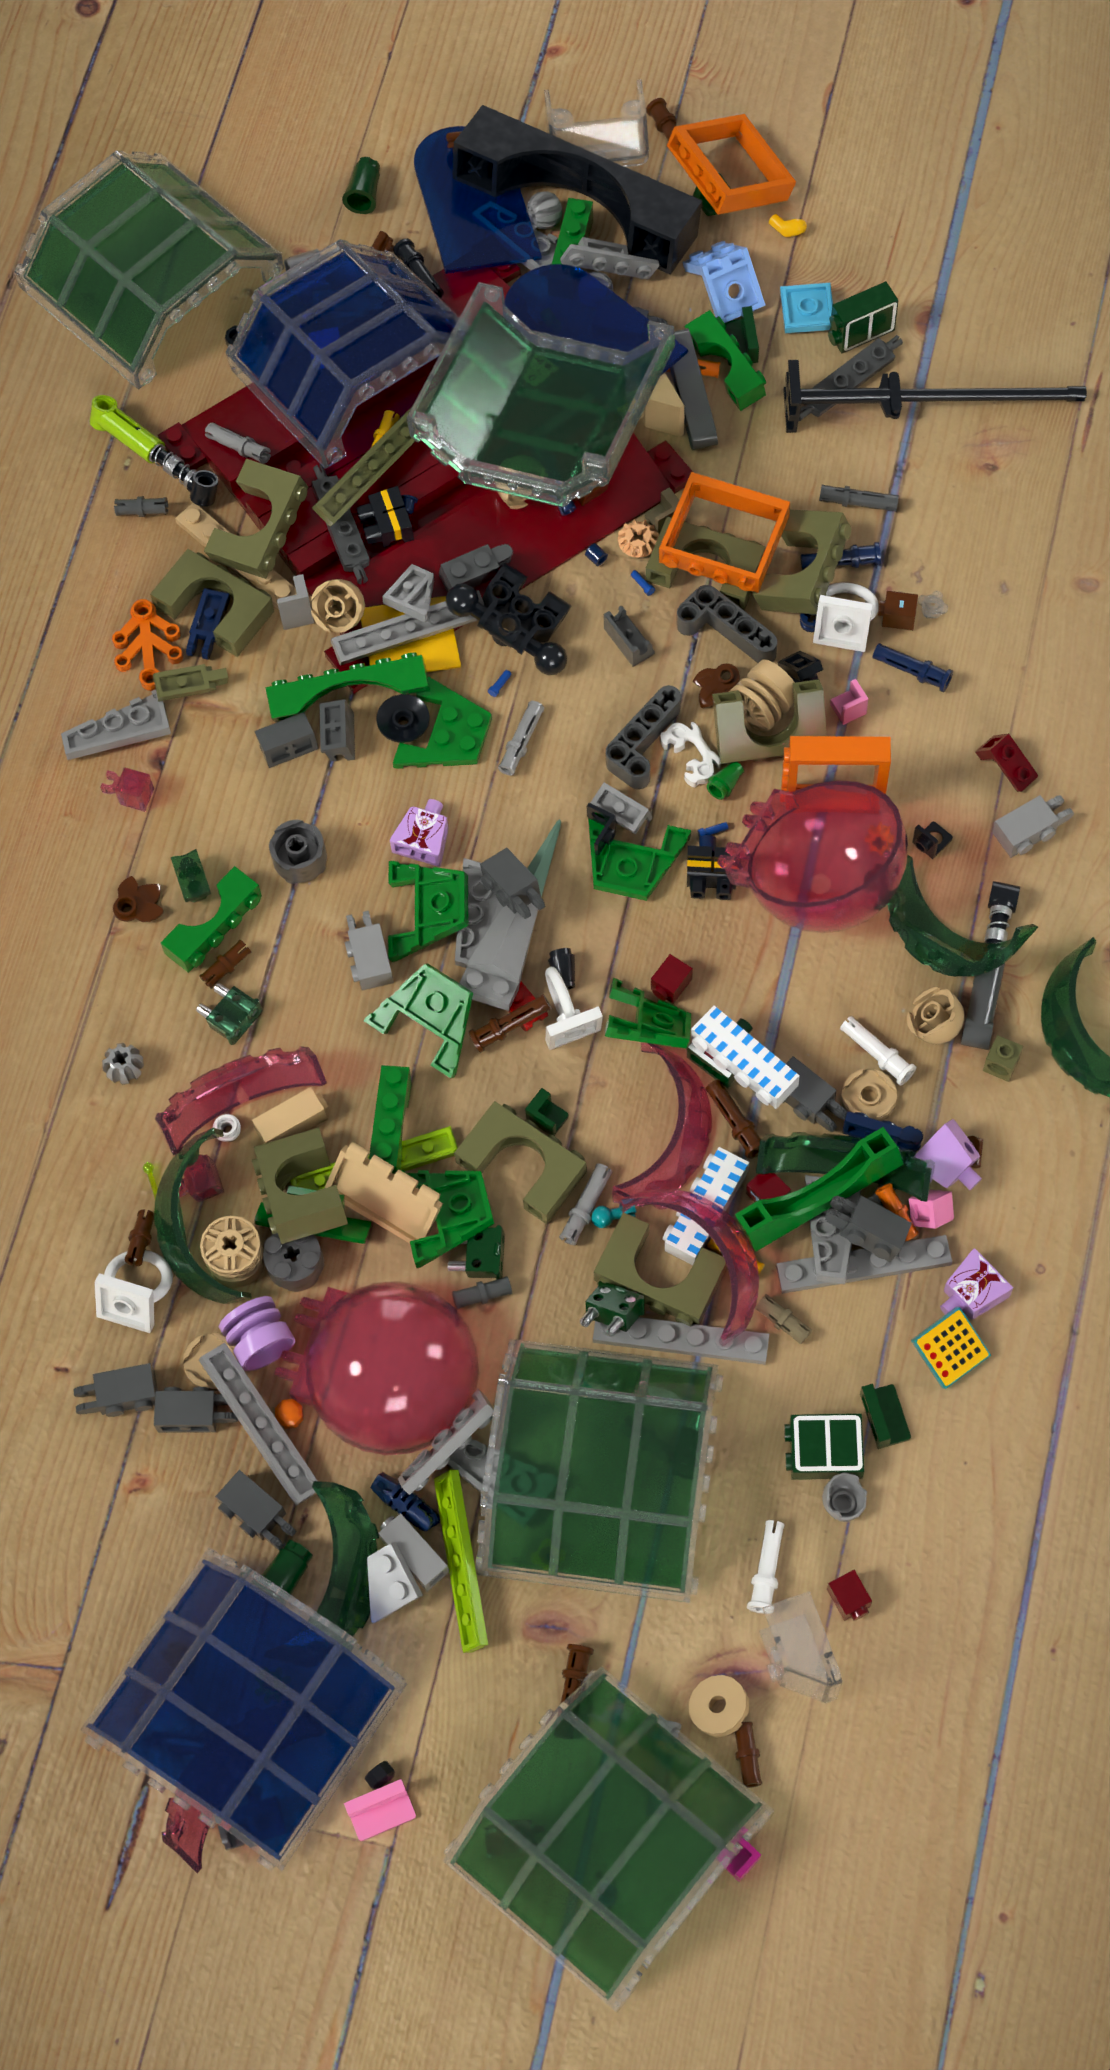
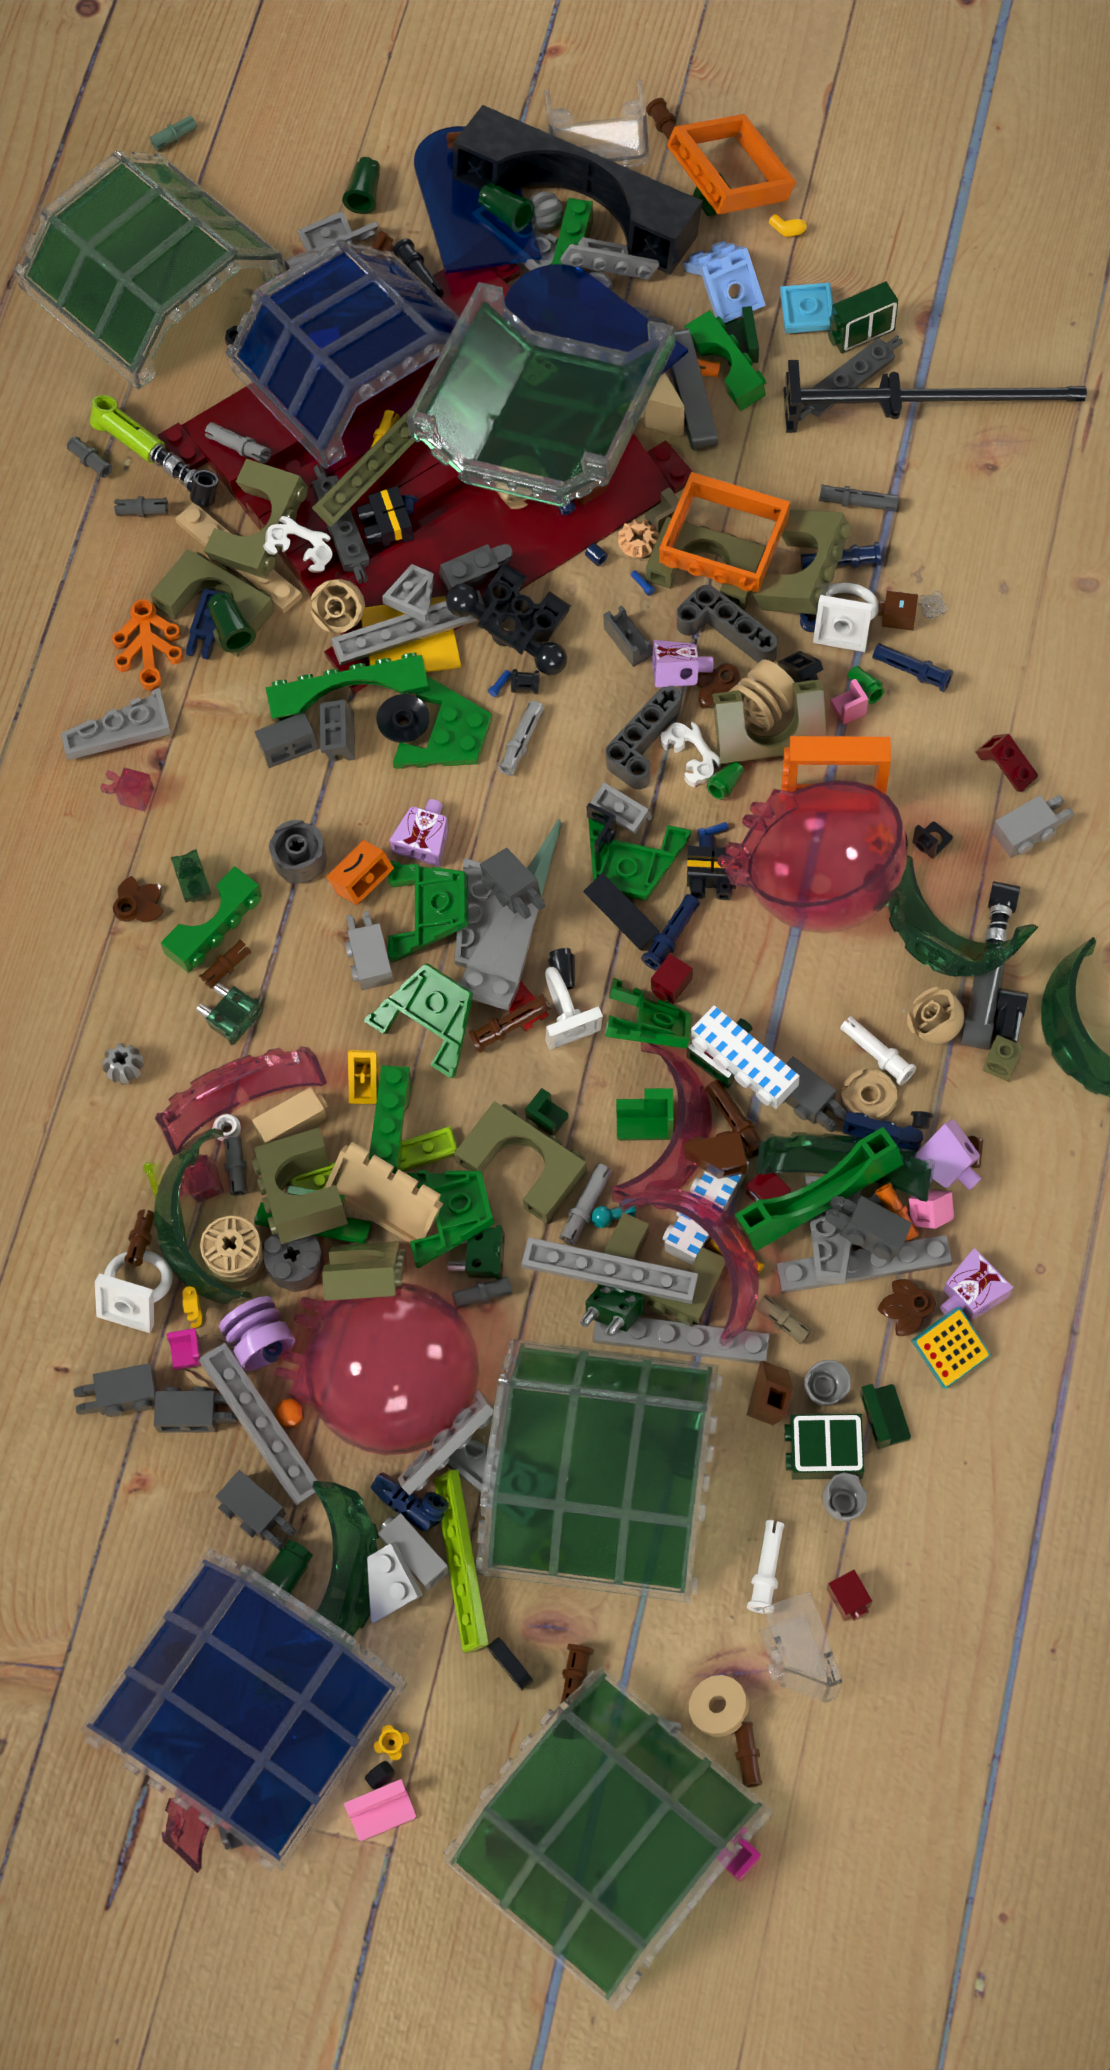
olive hinge [153,664,228,702] -> none
light grey panel [277,574,314,630] -> none
none -> dark grey pin [67,436,113,478]
none -> sand green axle [149,116,197,151]
none -> dark pink panel [167,1328,202,1370]
none -> yellow piece [182,1286,203,1329]
none -> dark green plant [207,592,256,653]
none -> dark grey pin [223,1137,248,1196]
none -> white helmet [263,516,332,573]
none -> dark blue piece [263,1341,282,1363]
none -> light grey bracket [297,211,379,259]
none -> olive arch [322,1241,406,1301]
none -> orange brick [326,840,394,905]
none -> yellow slope [348,1050,380,1104]
none -> yellow plate [374,1725,410,1761]
none -> dark blue bush [419,1492,449,1522]
none -> dark green plant [478,183,534,233]
none -> black beam [486,1637,534,1691]
none -> black bush [511,669,540,694]
none -> light grey plate [522,1237,698,1304]
none -> black tile [583,872,660,951]
none -> green panel [616,1088,673,1141]
none -> dark blue pin [641,894,701,971]
none -> lavender torso [652,640,713,687]
none -> reddish brown slope [683,1131,747,1179]
none -> reddish brown slope [746,1360,793,1425]
none -> light grey hair [804,1360,851,1406]
none -> green cone [847,666,885,704]
none -> reddish brown plate [878,1279,936,1336]
none -> black piece [910,1111,933,1129]
none -> black piece [993,988,1028,1043]

